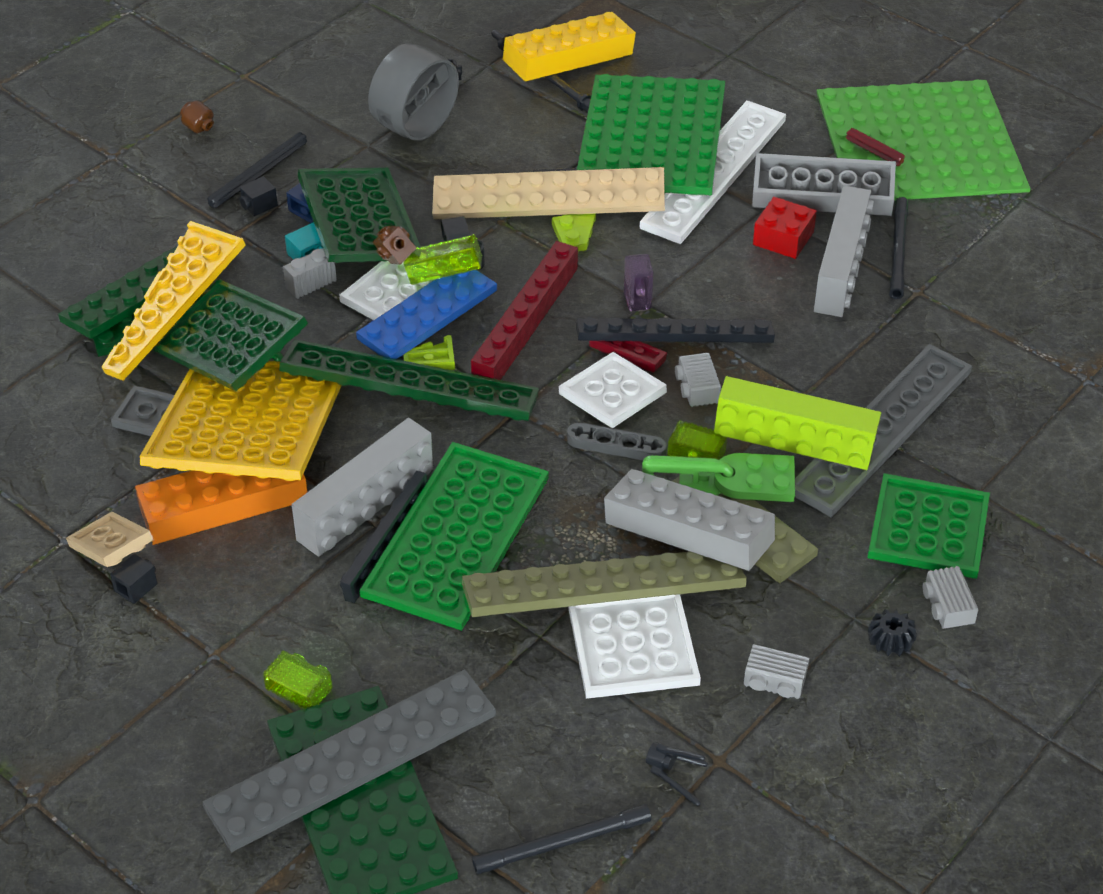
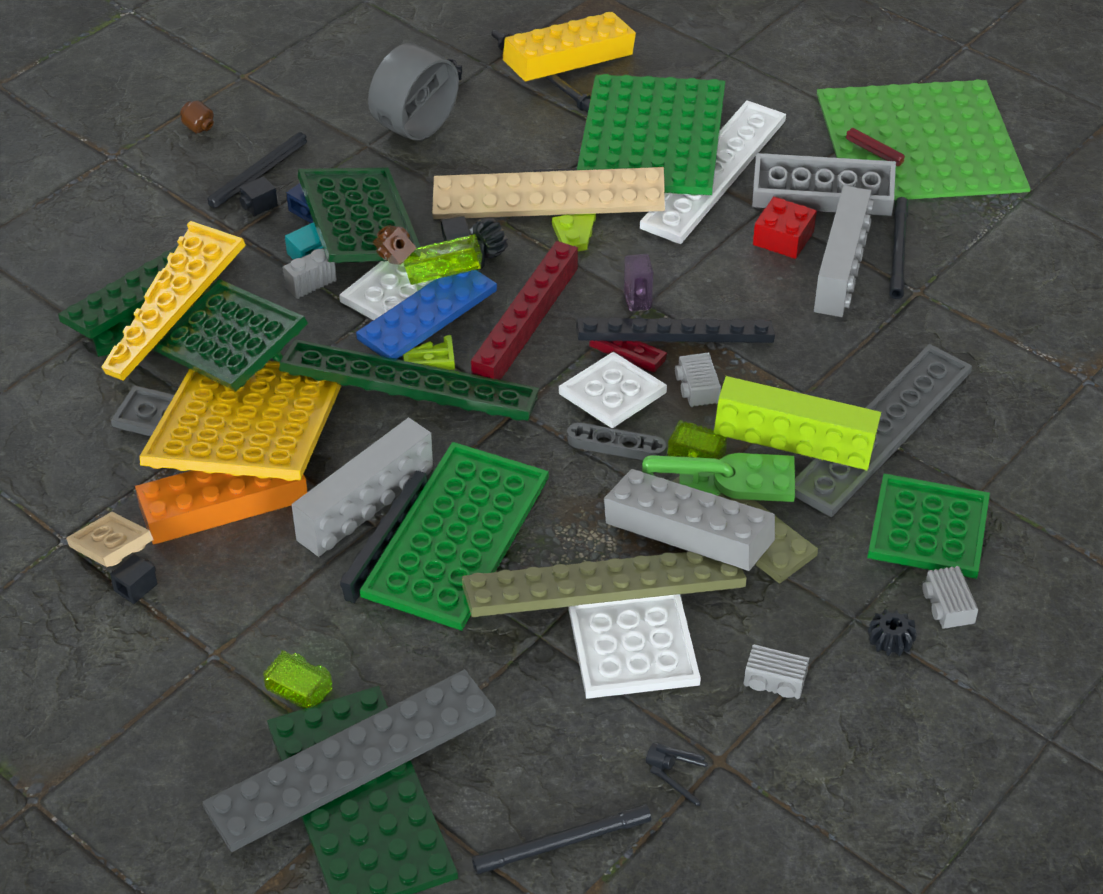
none -> black gear [470,217,508,259]

